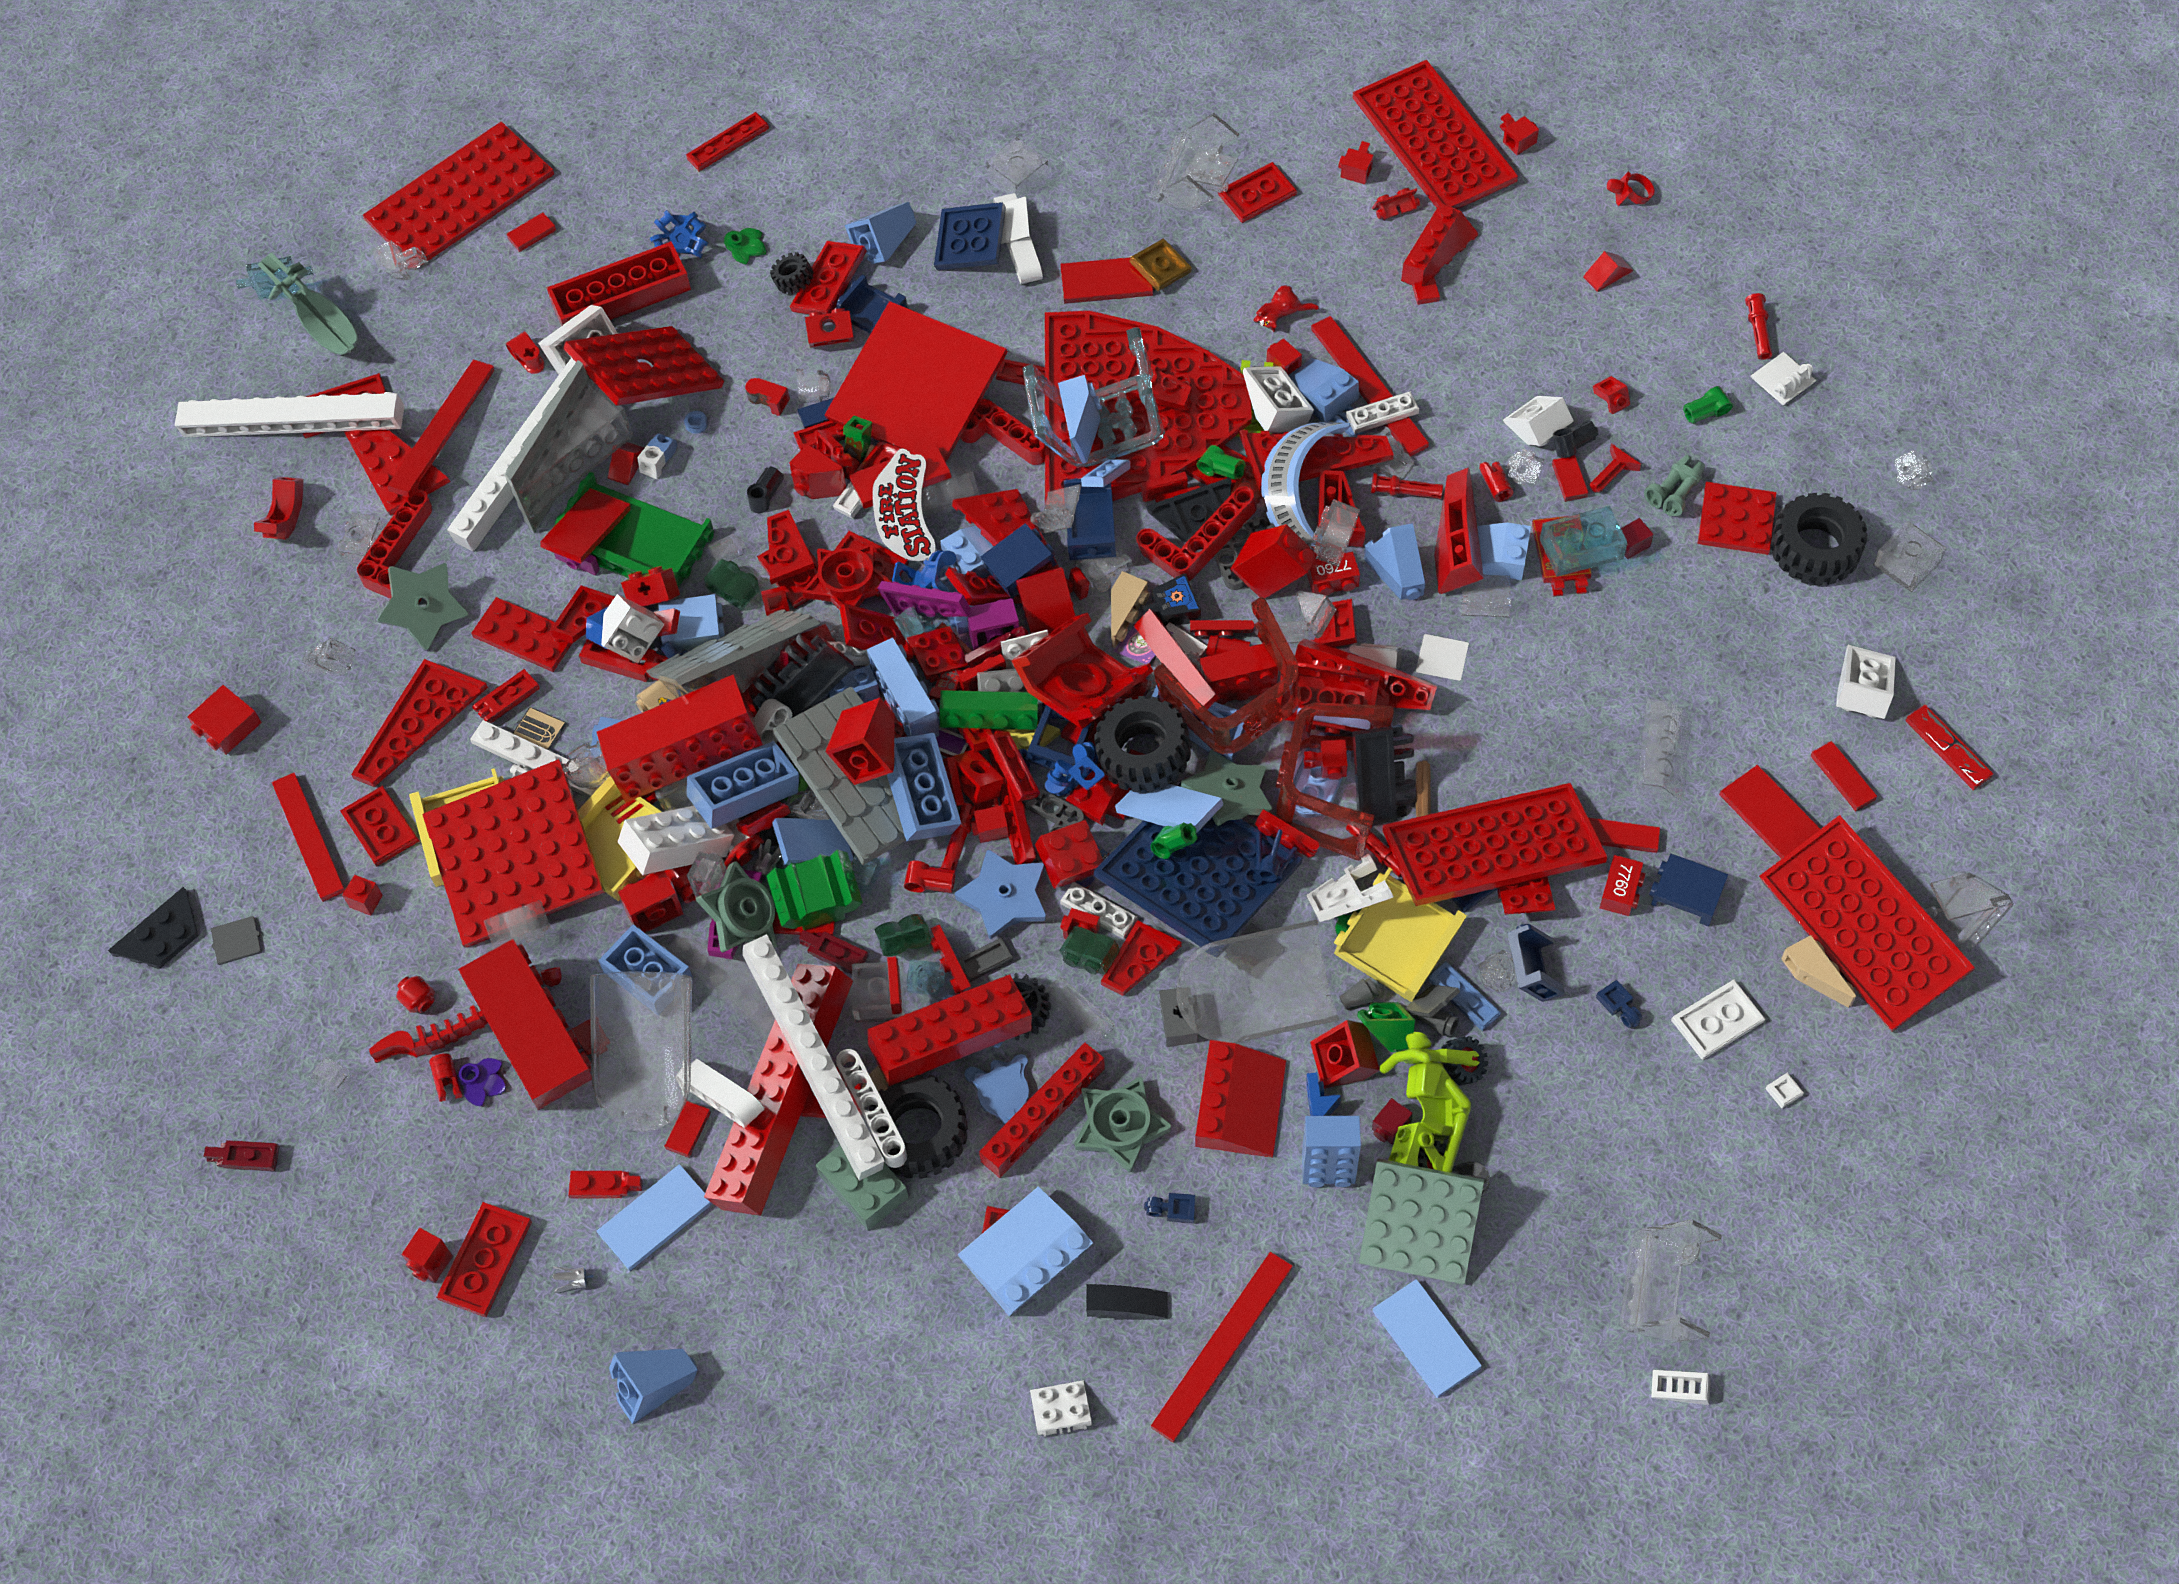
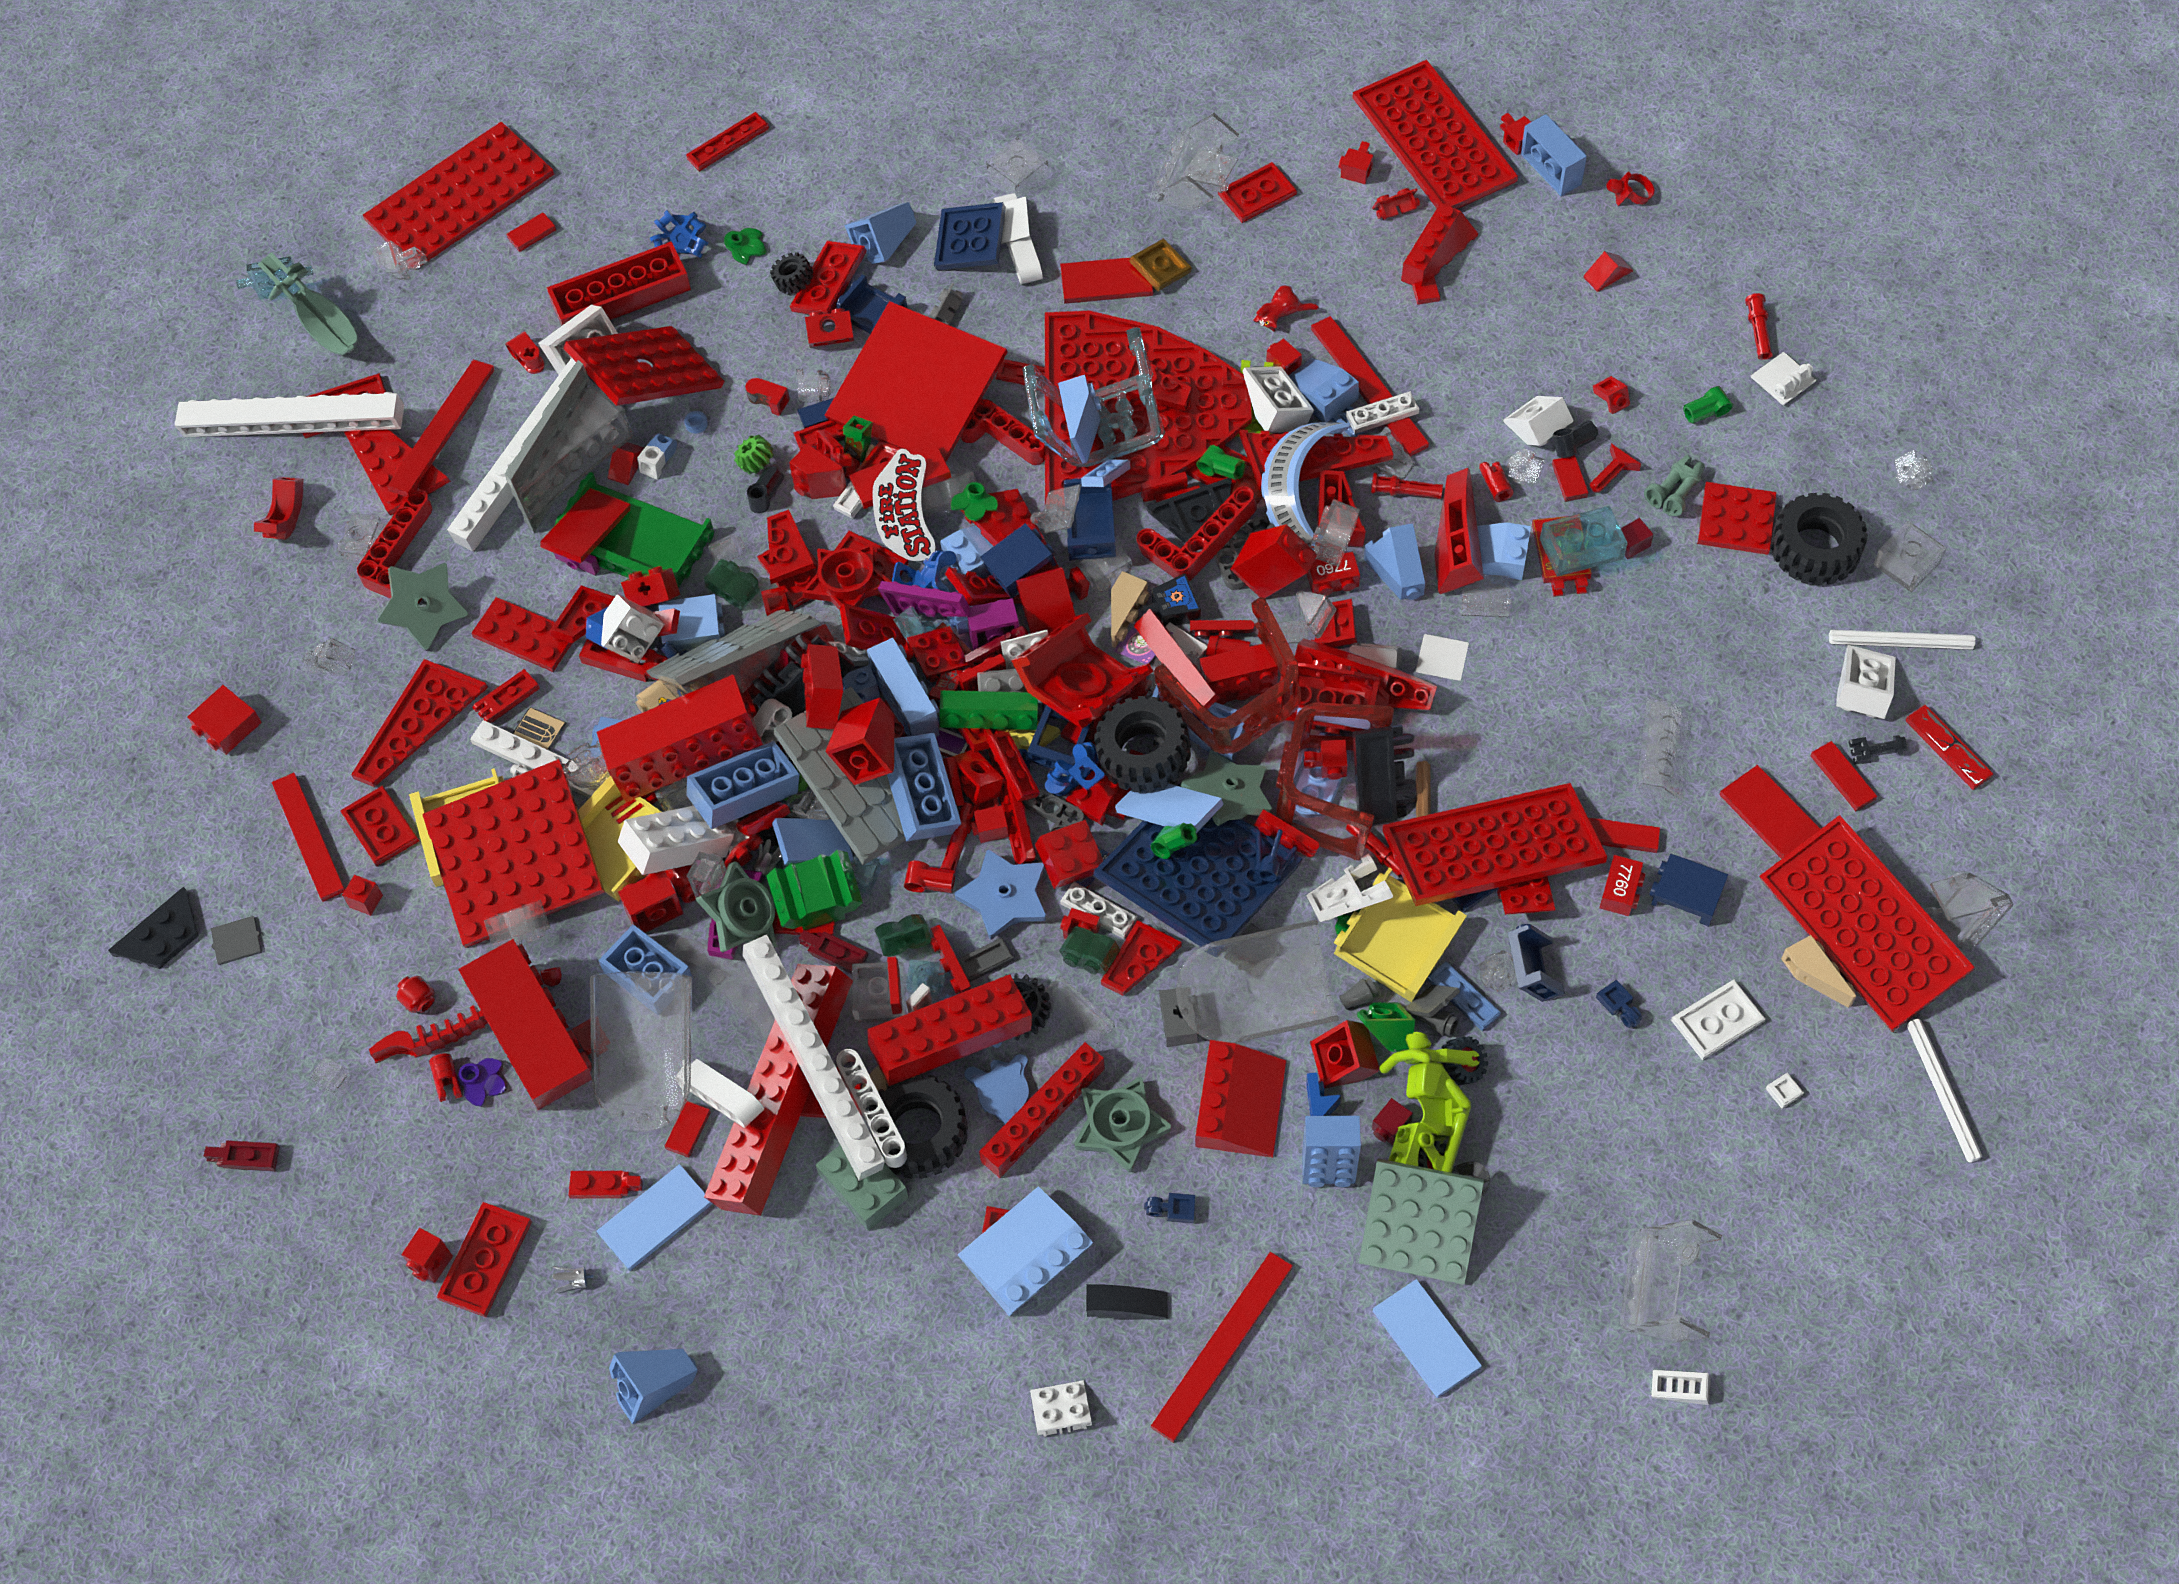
none -> bright green gear [734,434,774,475]
none -> red wedge [801,644,843,730]
none -> white tile [906,983,932,1013]
none -> light grey hinge [928,283,963,325]
none -> green plate [951,482,998,521]
none -> medium blue brick [1521,114,1587,196]
none -> white axle [1829,630,1976,649]
none -> black hinge [1848,735,1907,765]
none -> white axle [1907,1019,1982,1162]

